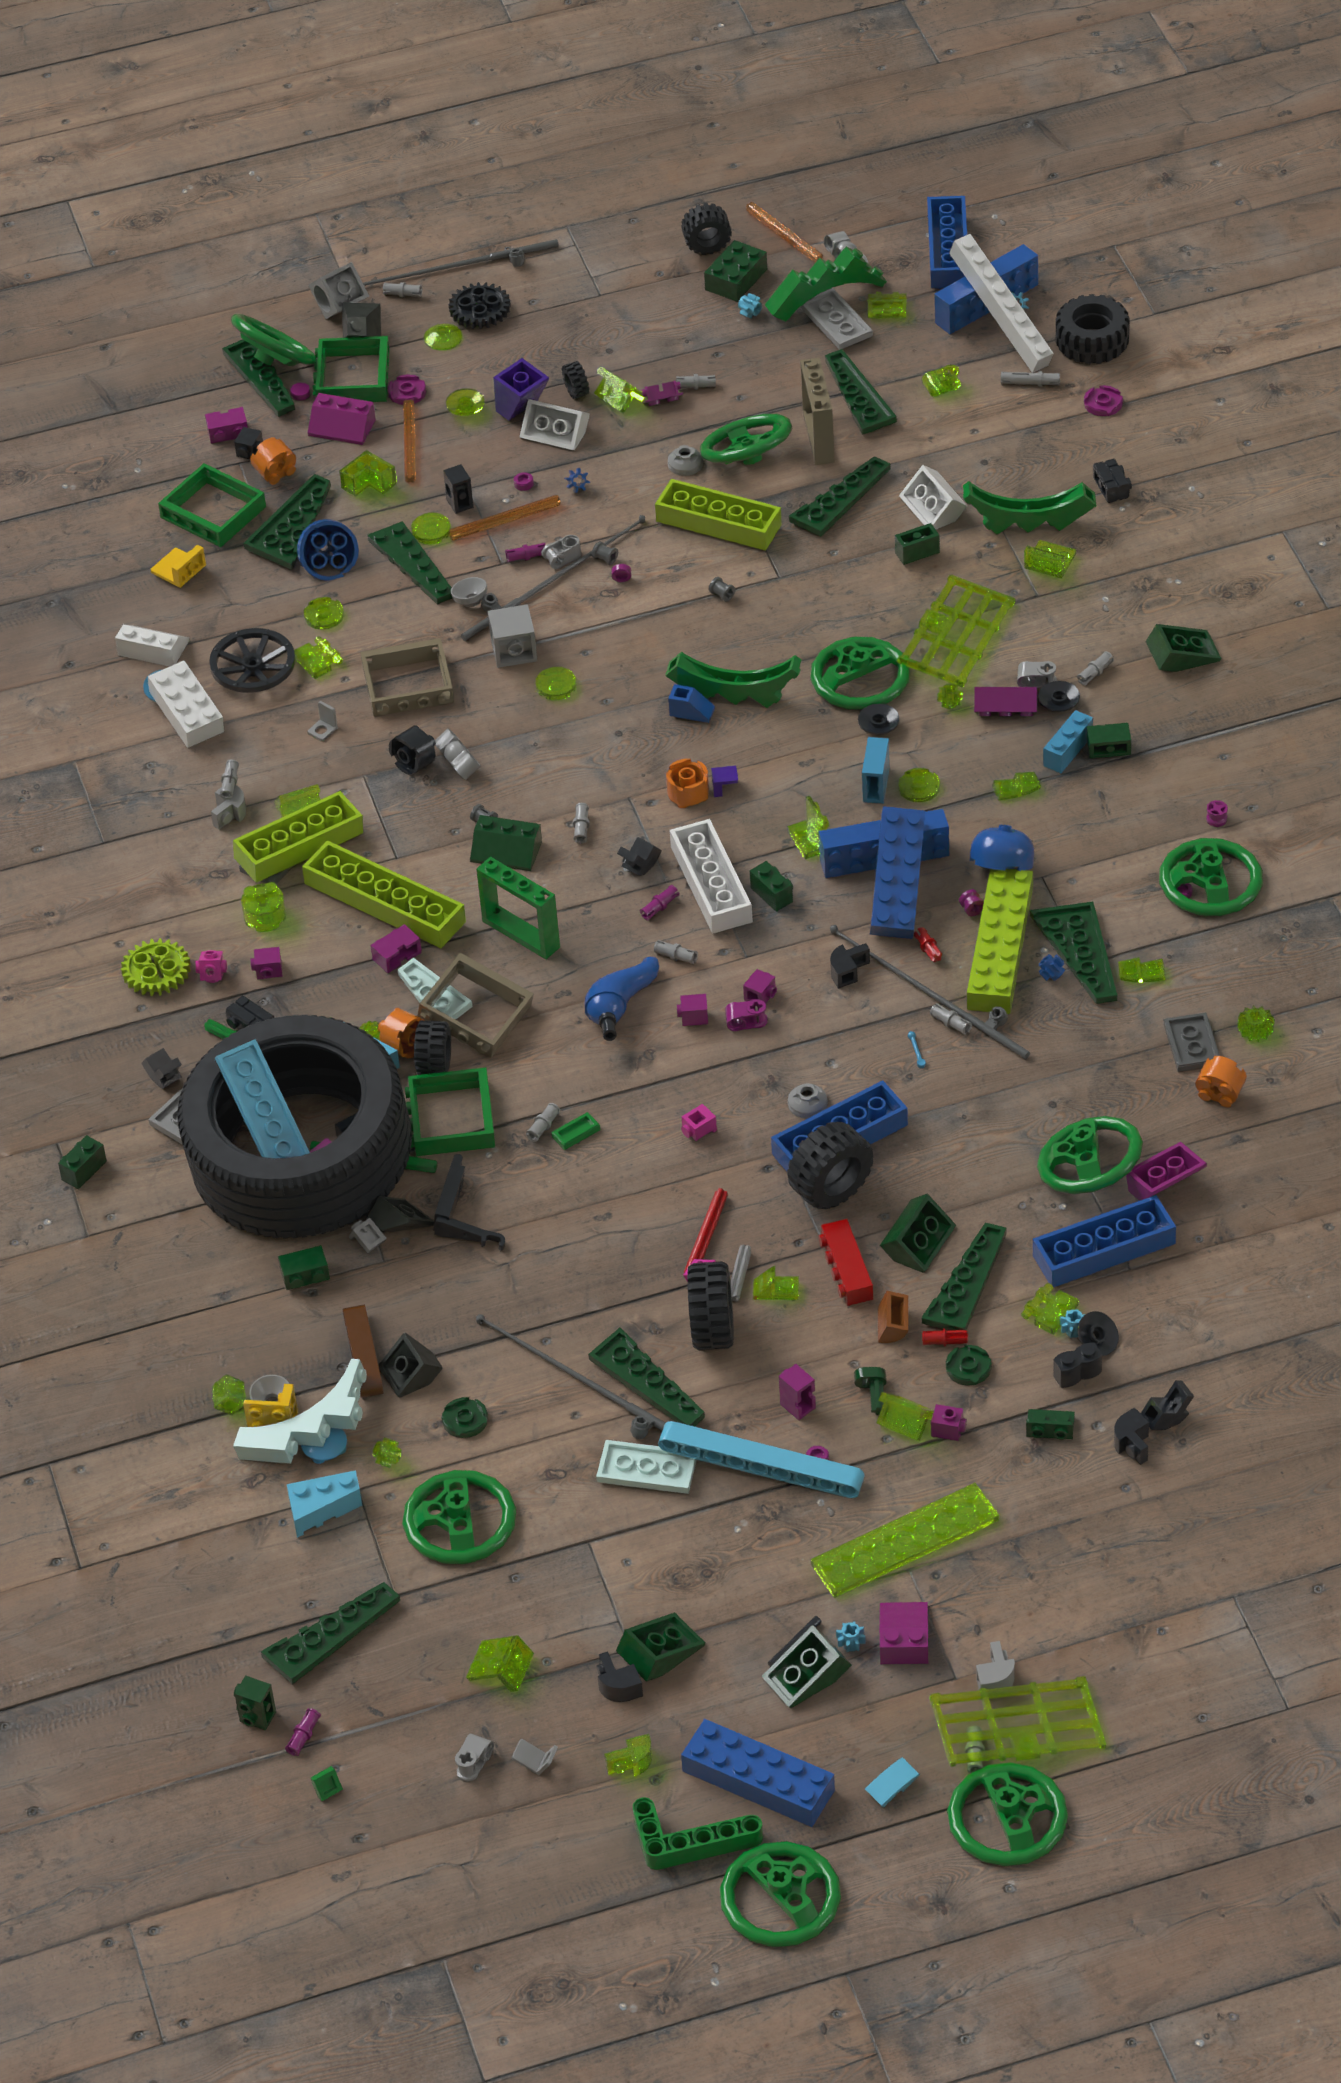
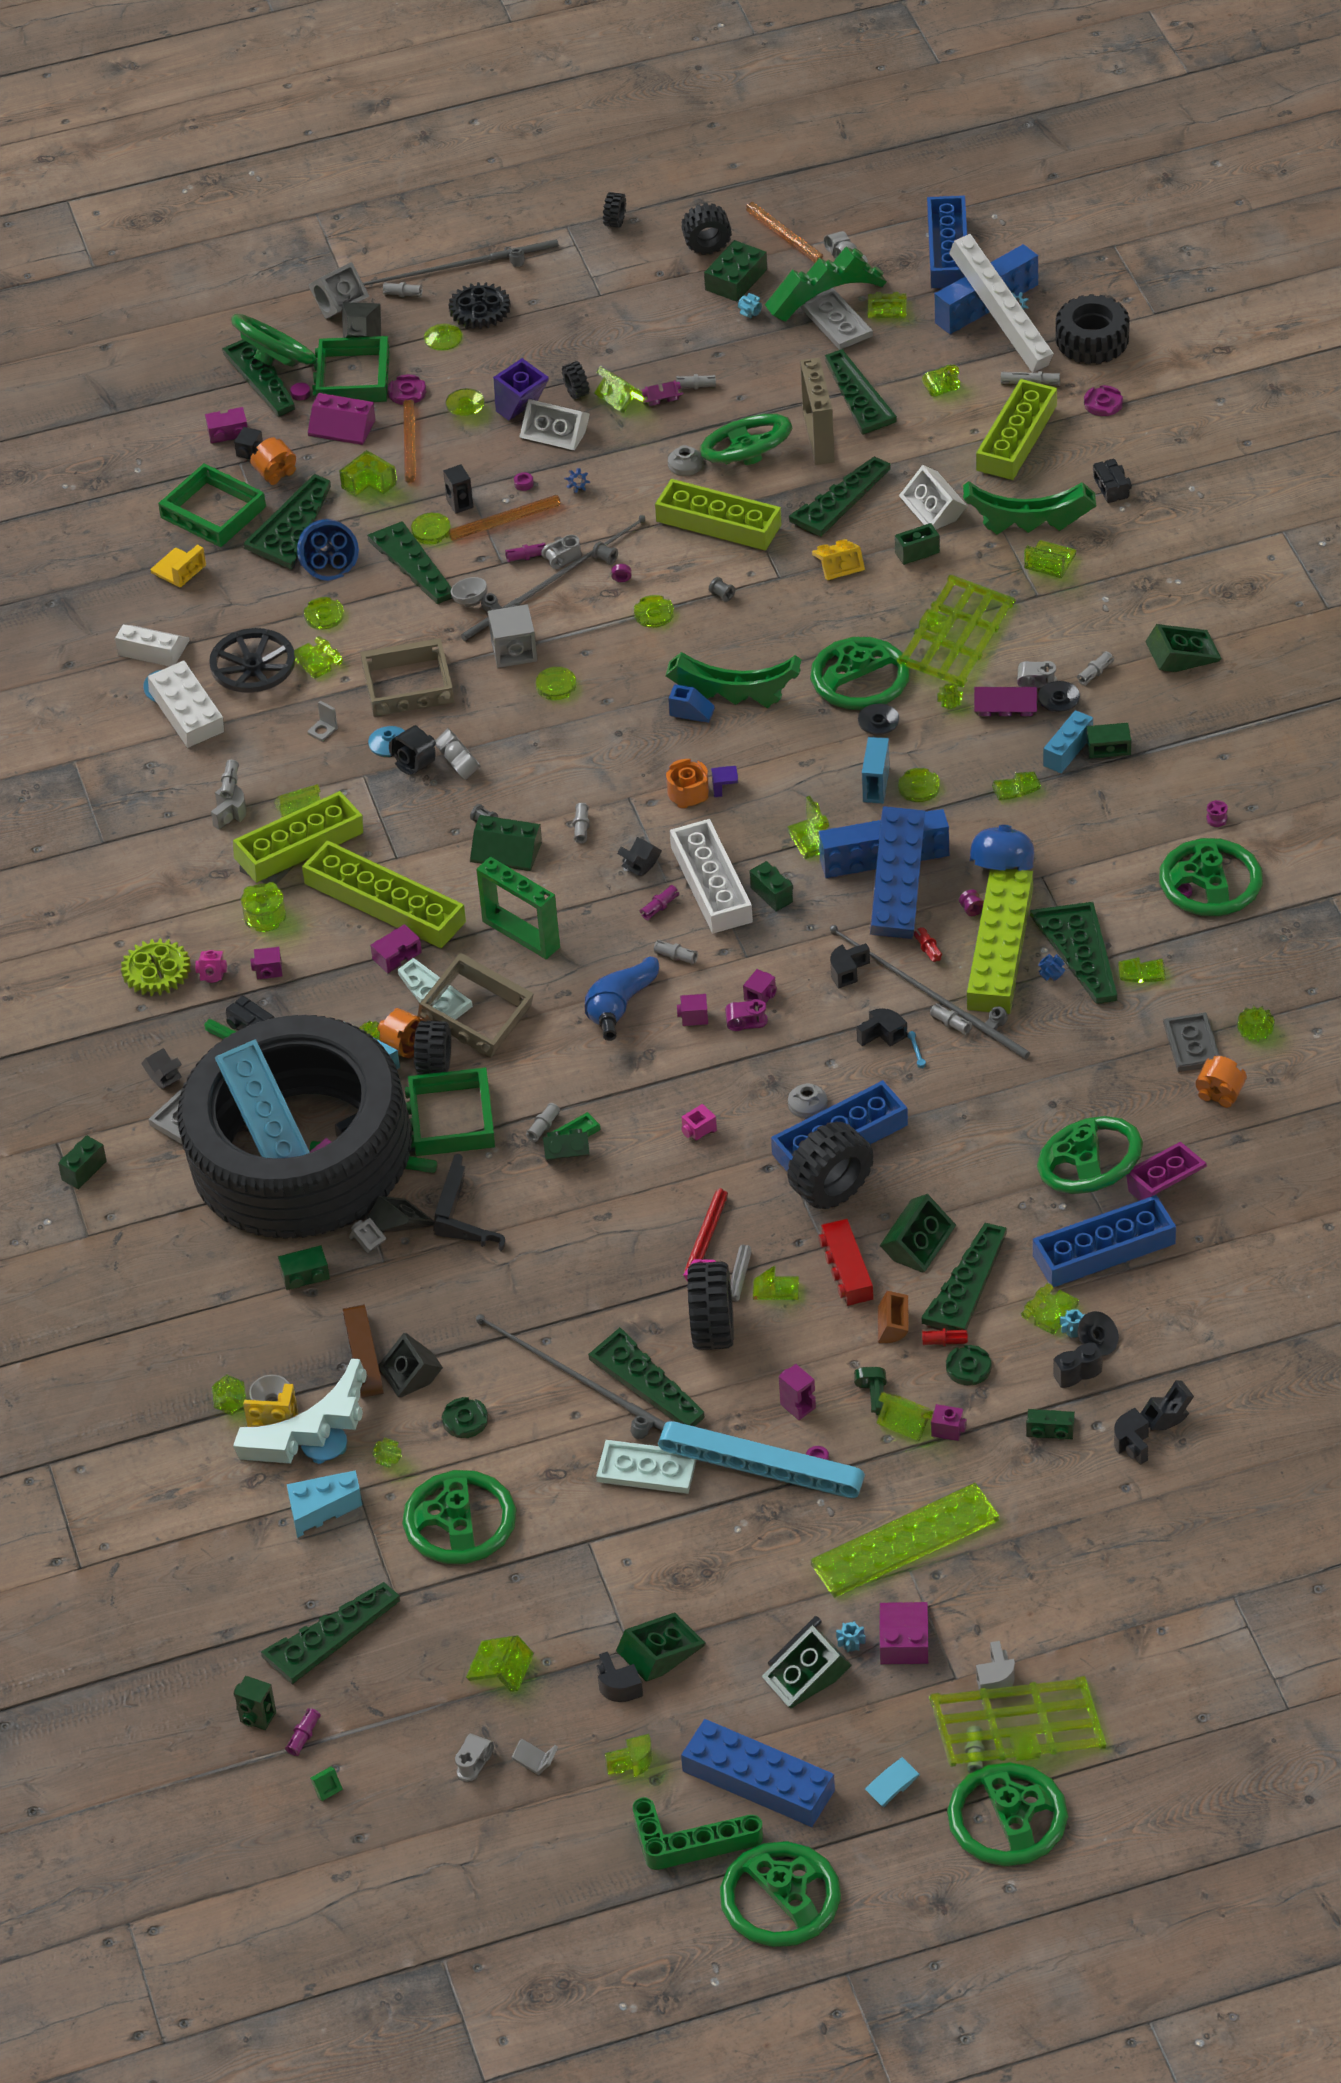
none -> dark azure dish [368,726,405,757]
none -> dark green brick [543,1129,590,1161]
none -> black tyre [603,192,626,228]
none -> clear neon green tile [634,595,674,628]
none -> yellow bracket [812,539,865,580]
none -> black brick [856,1008,908,1047]
none -> lime brick [976,379,1057,480]

